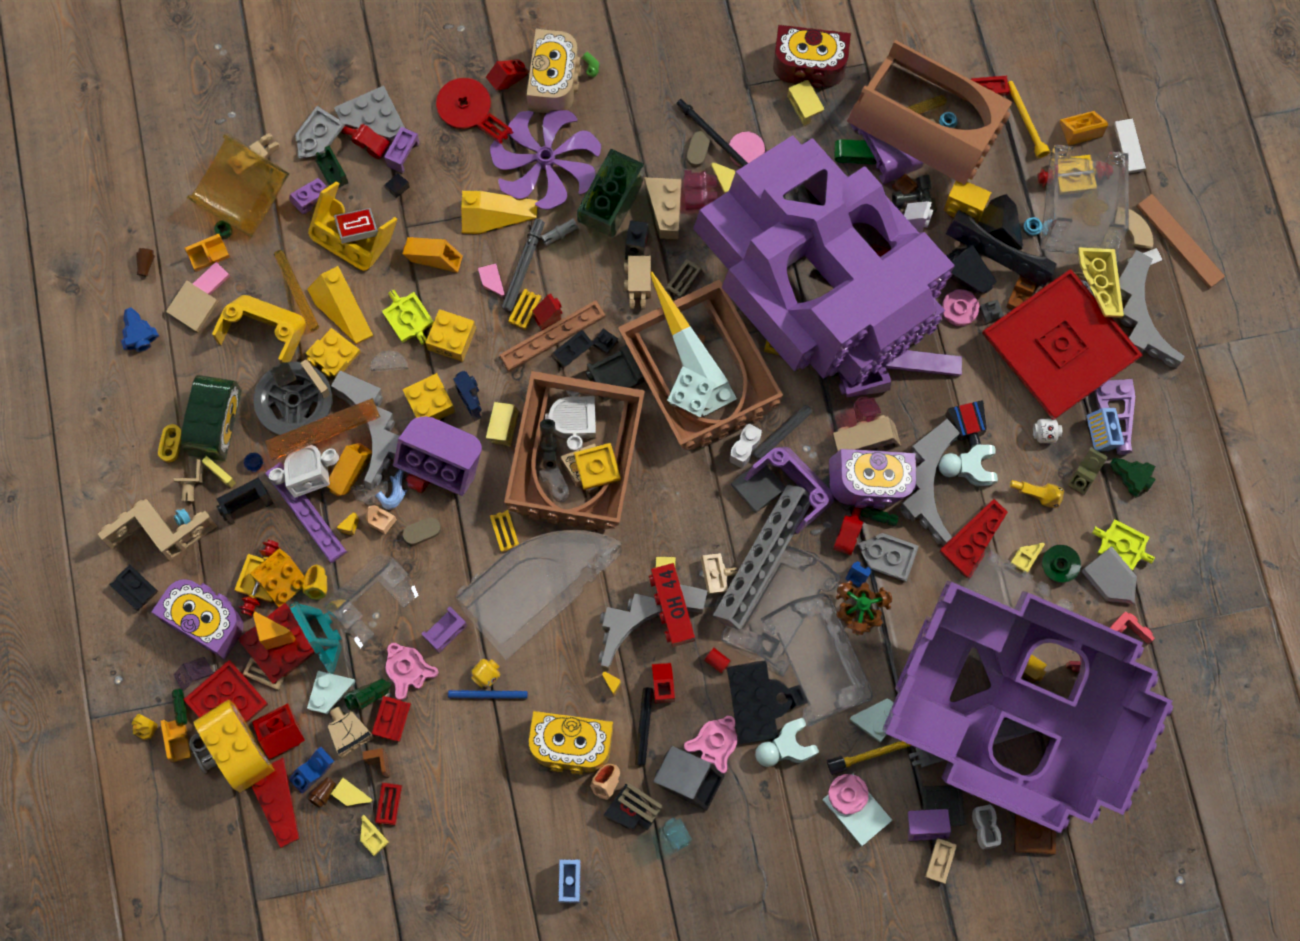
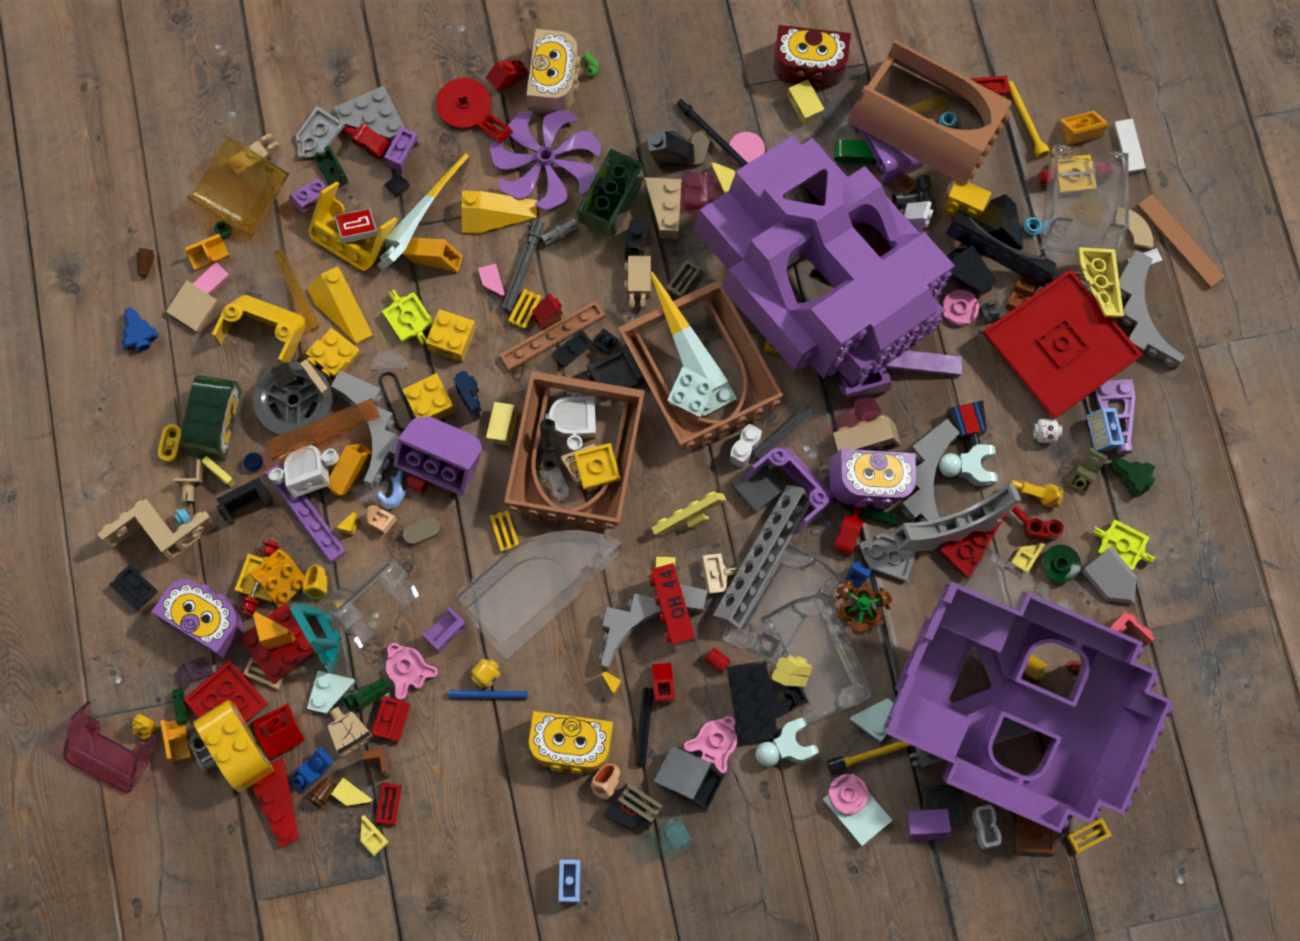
tan plate [925,838,957,884] -> none
none -> clear pink windscreen [63,701,157,793]
none -> light aqua plate [377,153,469,270]
none -> black piece [379,371,414,431]
none -> black slope [647,130,695,168]
none -> light yellow plate [652,491,726,535]
none -> light yellow brick [772,655,813,687]
none -> light grey arch [892,484,1022,551]
none -> red beam [1011,505,1064,541]
none -> yellow tile [1066,818,1112,854]

